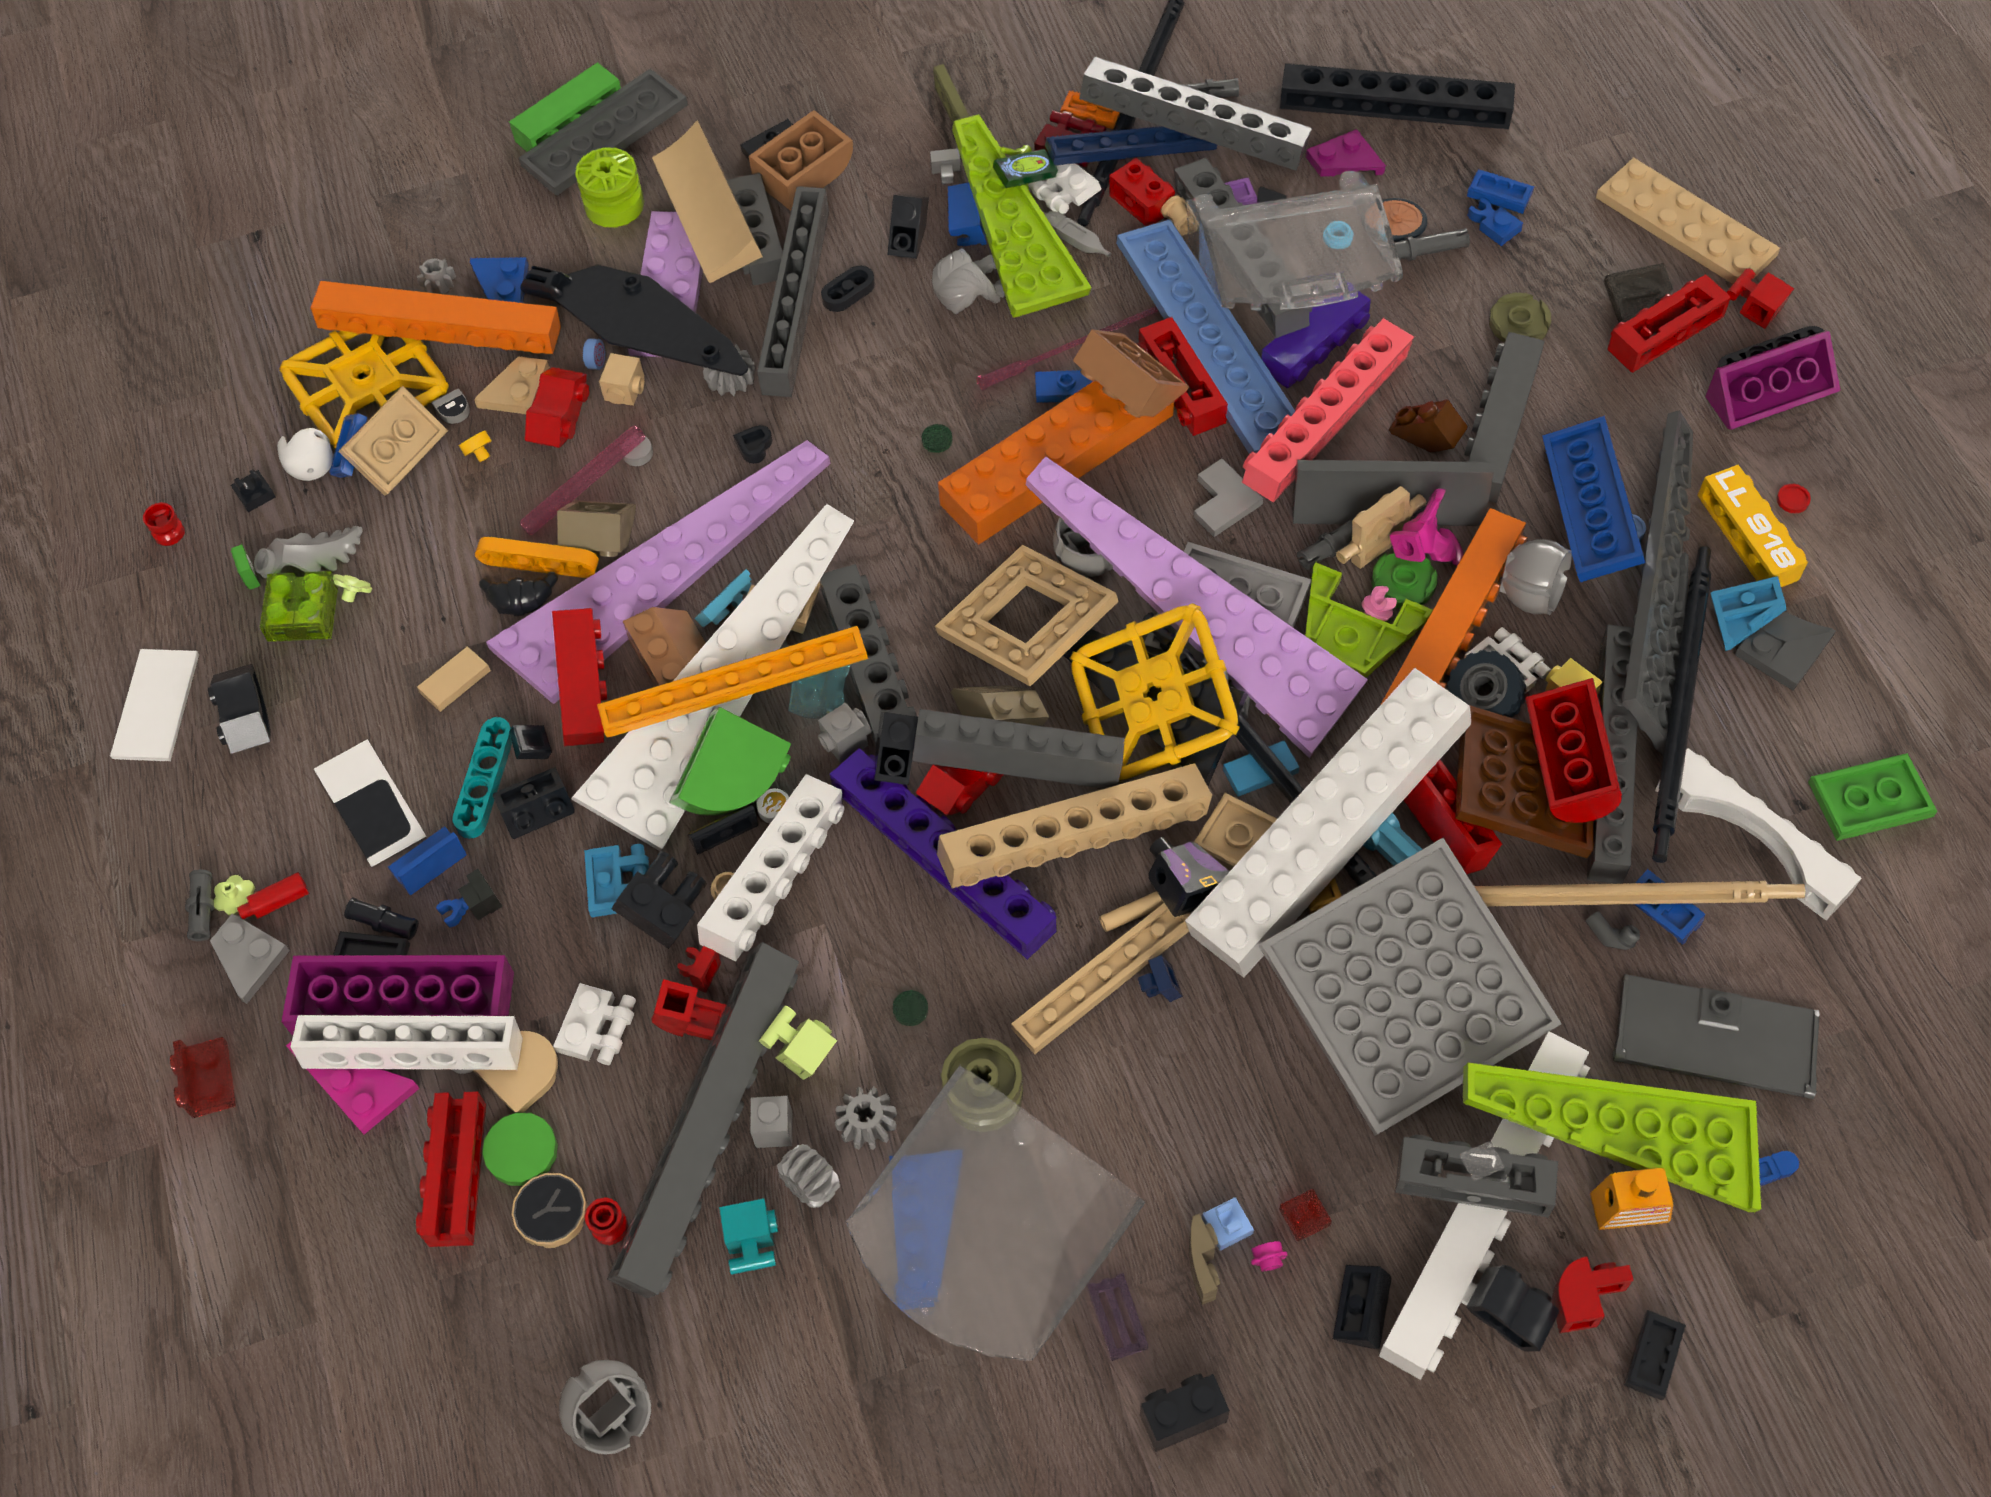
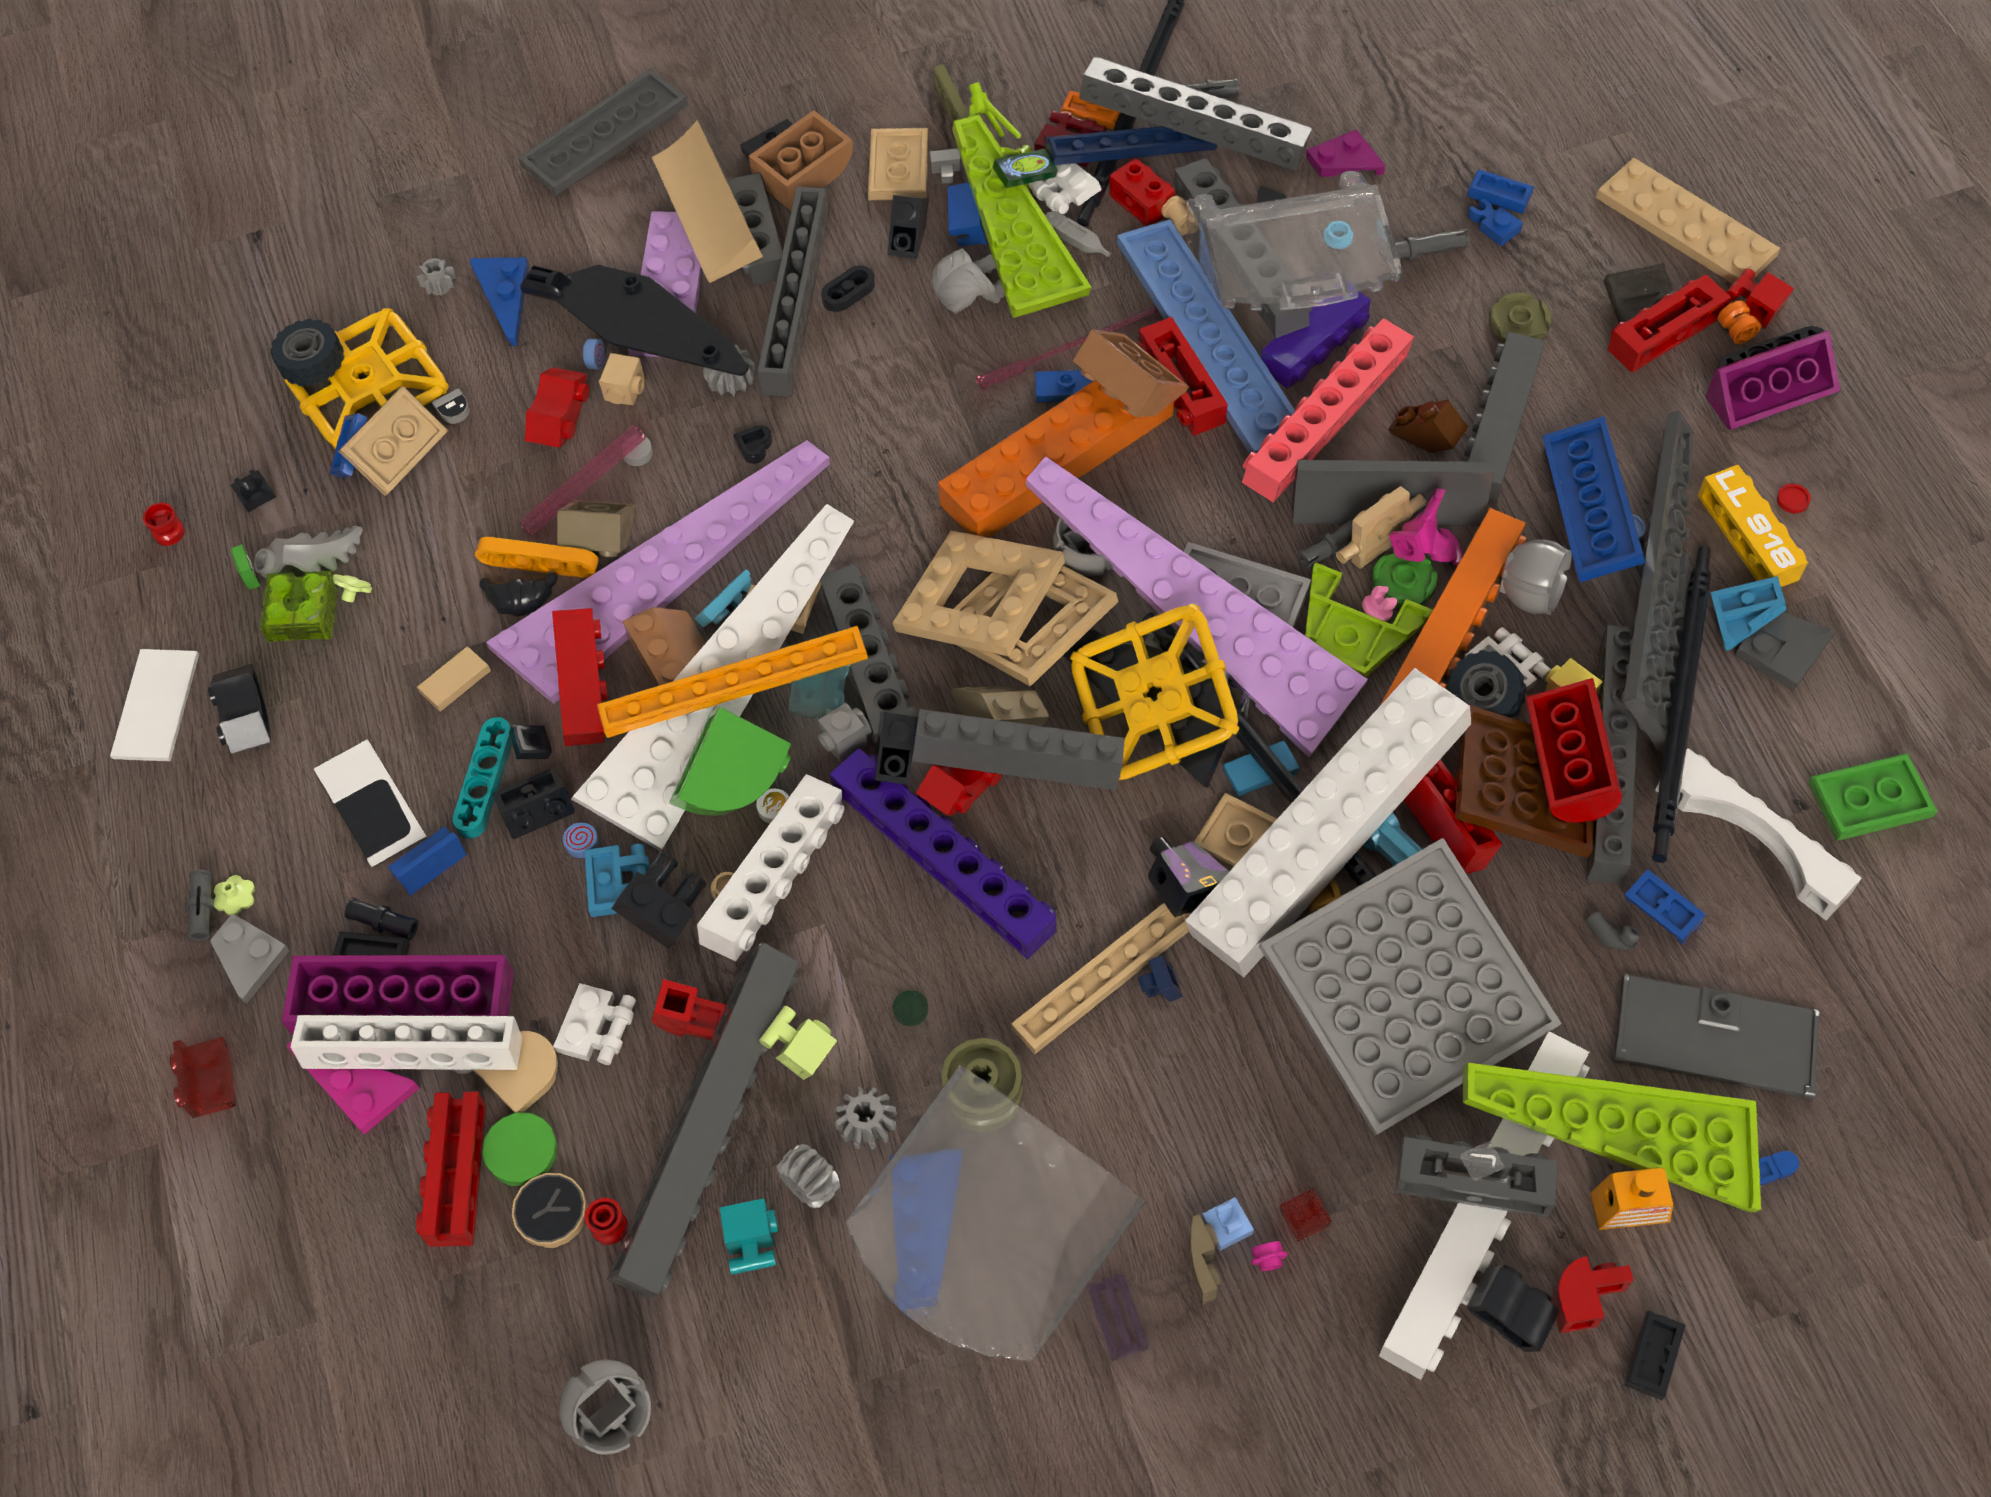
red cylinder [237,872,310,920] -> none
white helmet [277,428,333,481] -> none
orange brick [311,281,561,354] -> none
pearl dark grey piece [436,869,503,928] -> none
yellow tile [458,430,492,462] -> none
tan wing [474,356,550,414] -> none
bright green brick [509,62,621,152] -> none
lime wheel [575,148,644,227] -> none
red tile [677,945,721,993] -> none
black slope [687,805,759,855] -> none
light grey brick [750,1096,792,1148] -> none
clear green piece [921,424,953,453] -> none
tan brick [937,763,1212,888] -> none
tan piece [1099,891,1164,932] -> none
black brick [1140,1374,1230,1452] -> none
light grey tile [1194,459,1263,537] -> none
medium lavender tile [1225,177,1258,208] -> none
black brick [1280,63,1515,130] -> none
black slope [1333,1265,1391,1349] -> none
nougat wheel [1364,198,1427,243] -> none
tan axle [1474,881,1805,906] -> none
none -> black wheel [270,319,344,386]
none -> medium blue tile [563,823,599,858]
none -> tan tile [868,128,929,200]
none -> tan plate [892,530,1065,656]
none -> lime plant [968,82,1021,139]
none -> orange wheel [1718,300,1761,344]

